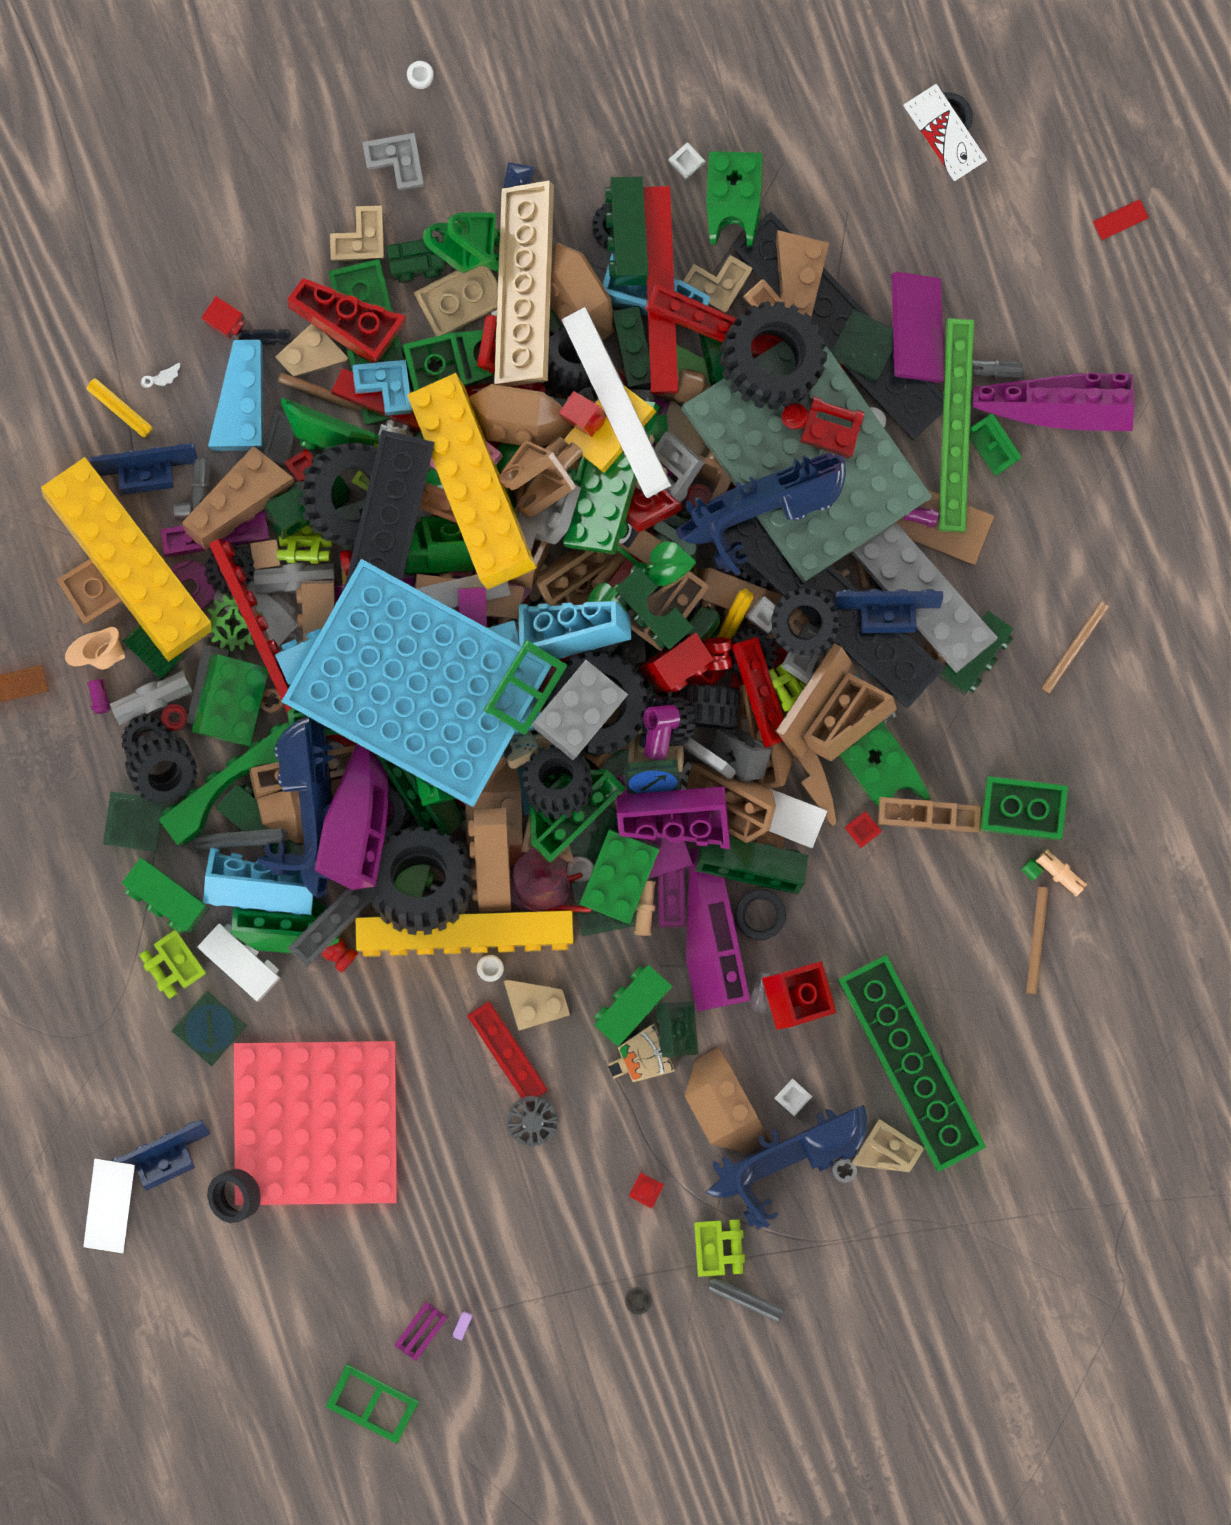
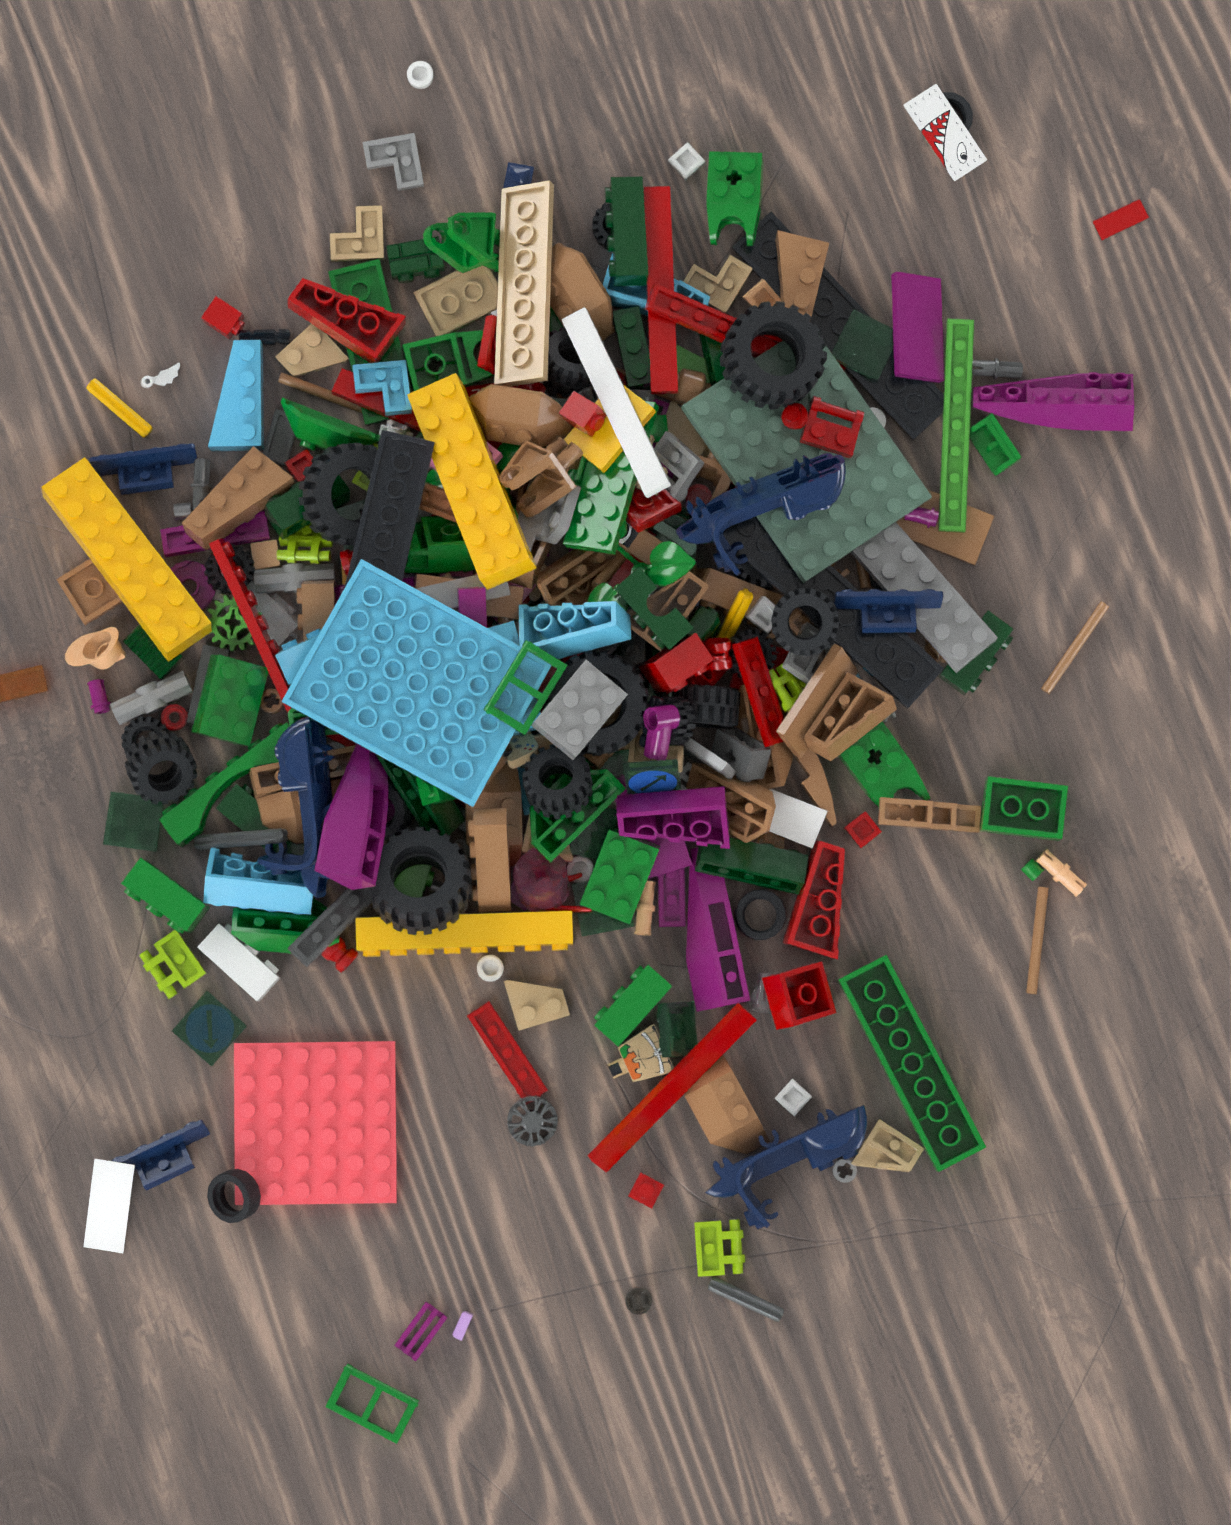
none -> red tile [587,1003,757,1173]
none -> red wedge [782,841,845,960]

